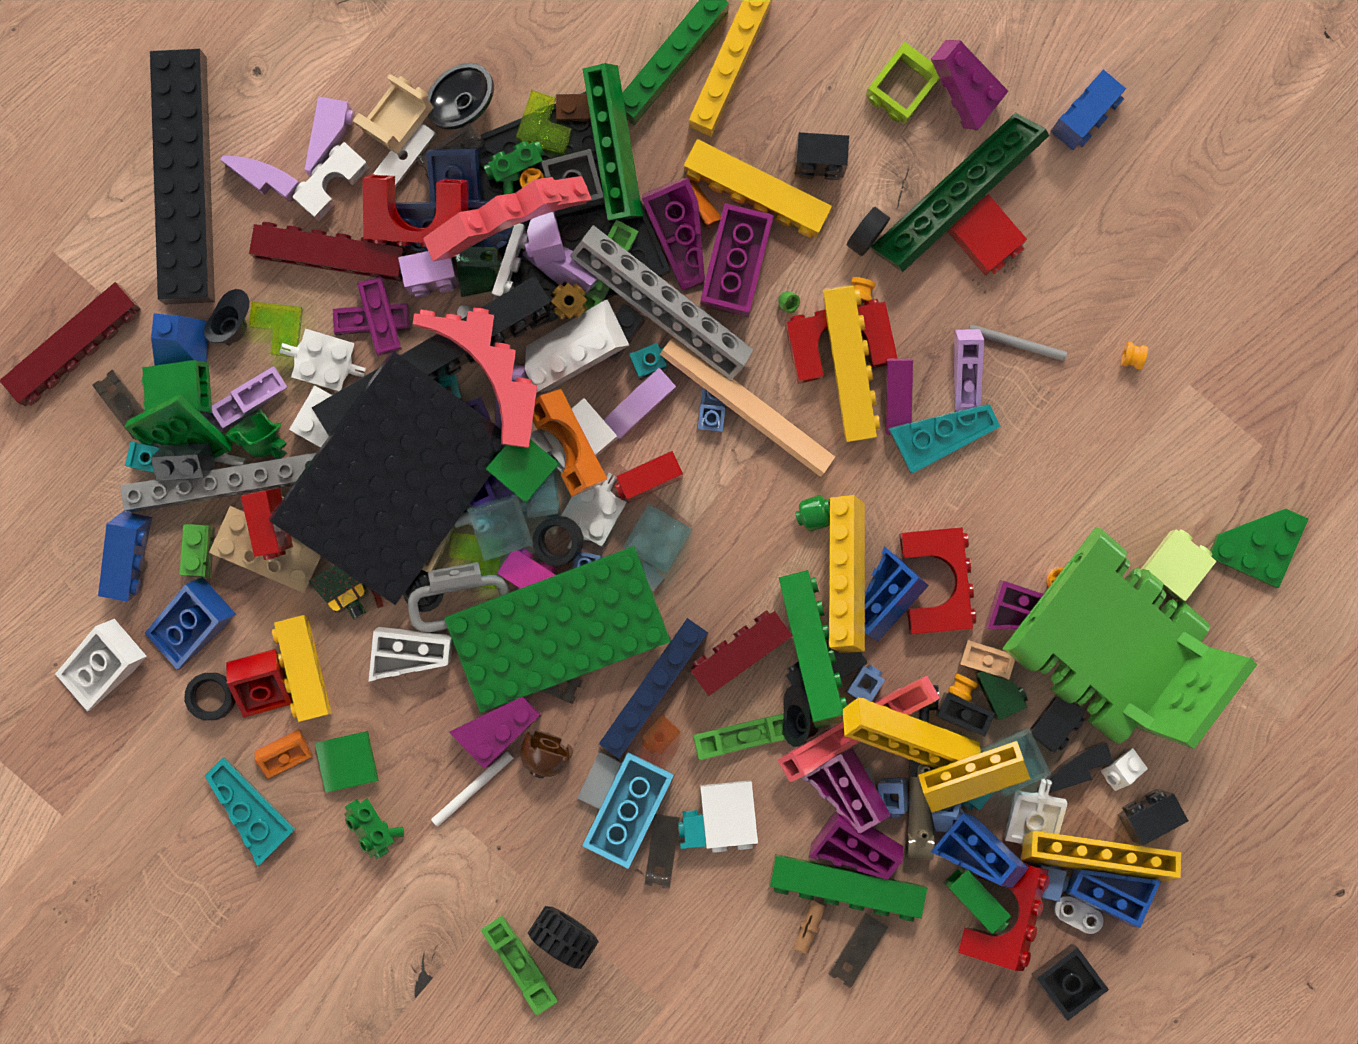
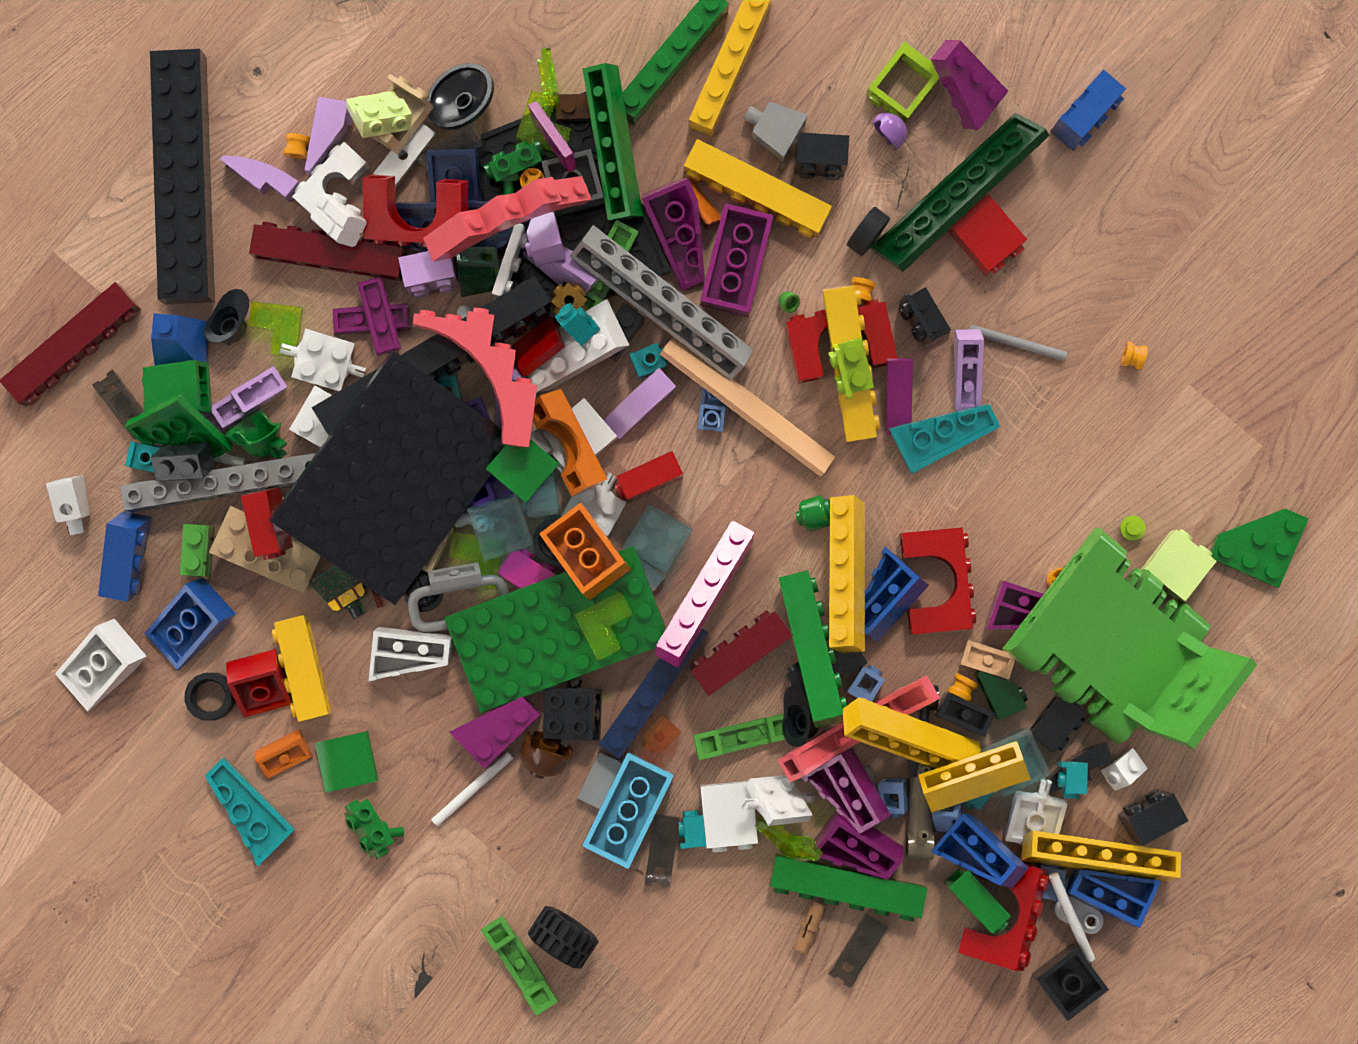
none -> white torso [46,475,90,535]
none -> light orange wheel [283,133,310,159]
none -> white brick [310,193,367,247]
none -> yellowish green plate [346,91,412,138]
none -> red tile [512,315,565,377]
none -> tile [528,101,576,172]
none -> clear neon green plate [537,48,560,106]
none -> orange brick [539,503,631,600]
none -> black bracket [543,687,602,741]
none -> teal brick [555,303,600,346]
none -> clear neon green plate [575,591,633,661]
none -> brick [656,521,755,668]
none -> white plate [741,775,815,826]
none -> light grey torso [744,102,808,162]
none -> clear neon green plate [755,818,823,861]
none -> lime bracket [828,338,874,399]
none -> medium lavender hair [873,113,908,151]
none -> black bracket [898,287,951,346]
none -> white bar [1049,872,1095,962]
none -> teal brick [1057,761,1088,799]
none -> lime plate [1120,515,1146,541]

